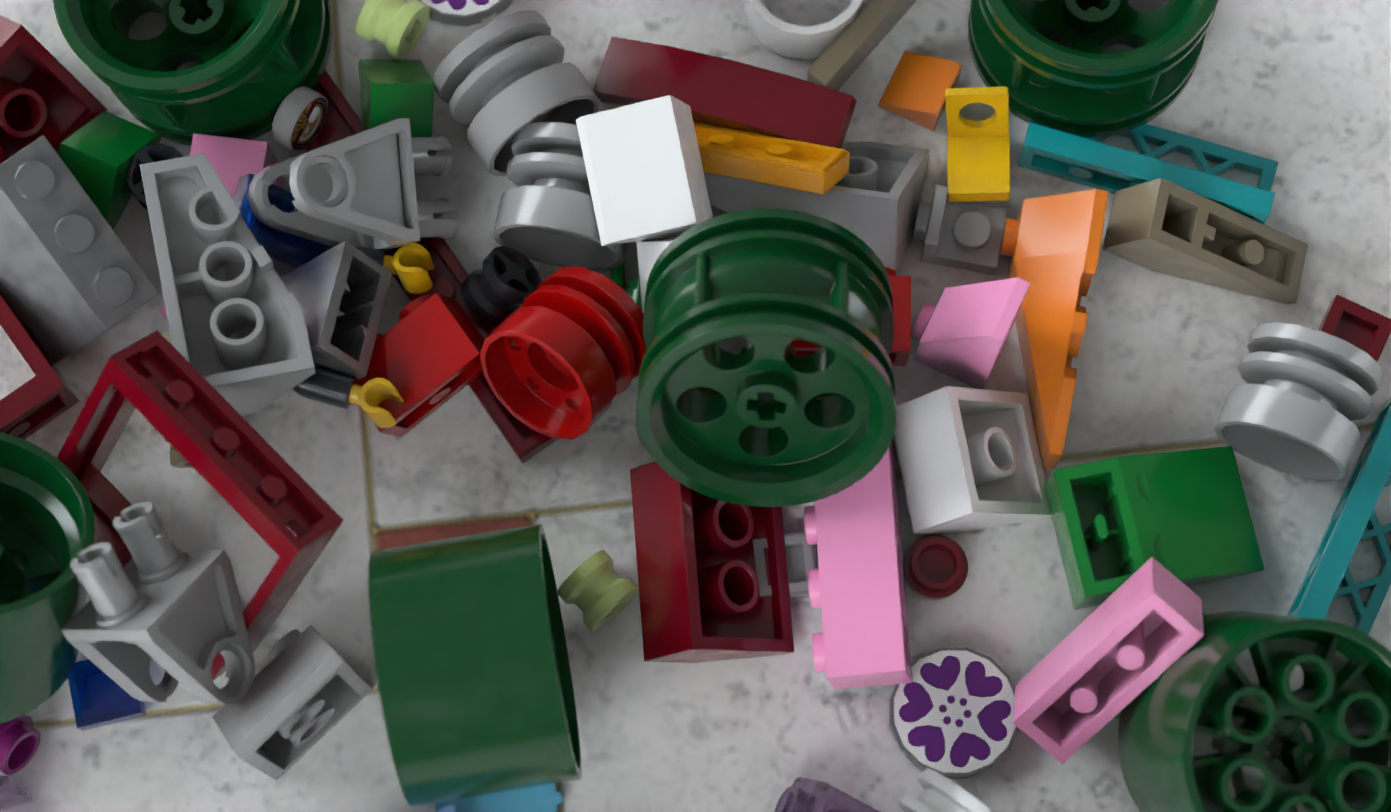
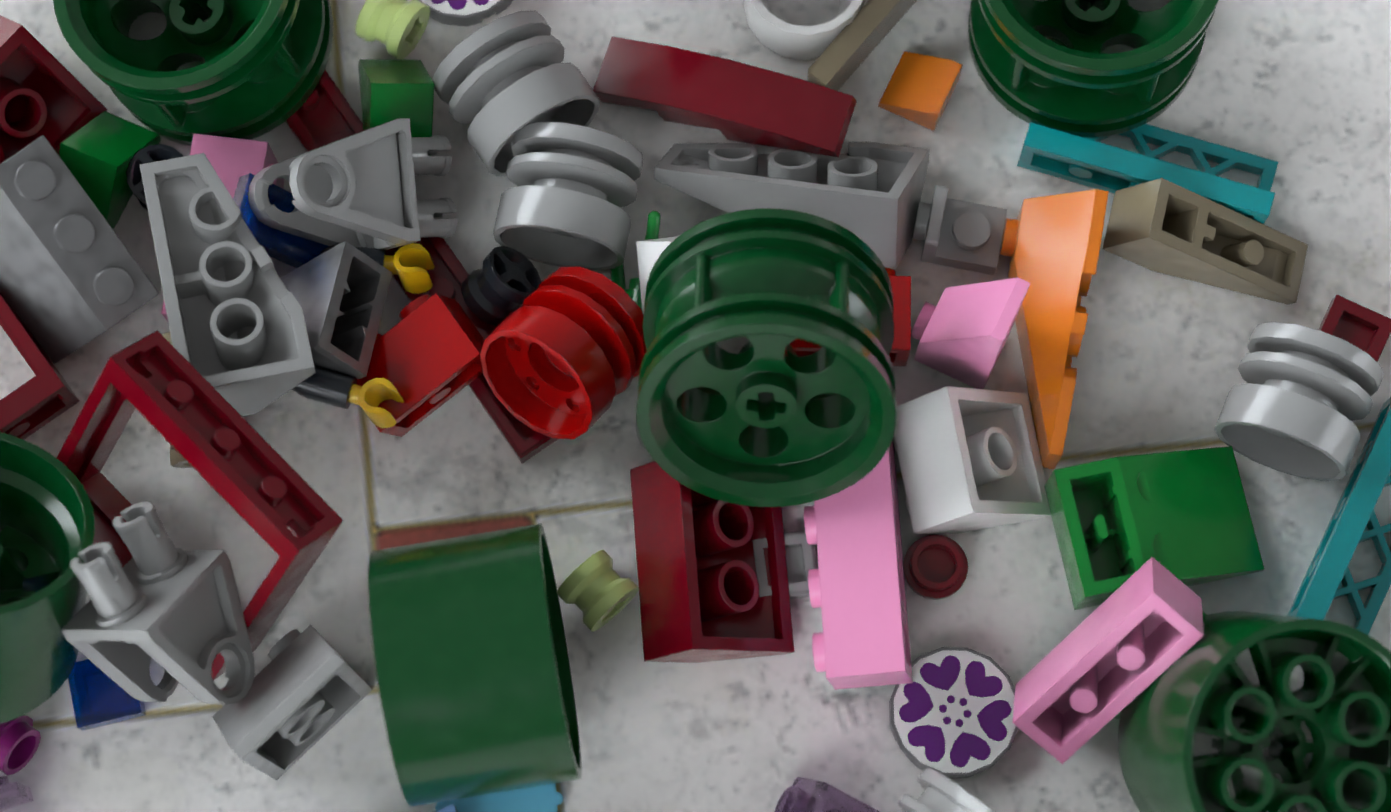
tile [272,86,328,152] -> none
white slope [576,95,713,246] -> none
light orange tile [693,122,850,195] -> none
yellow bracket [945,86,1010,202] -> none

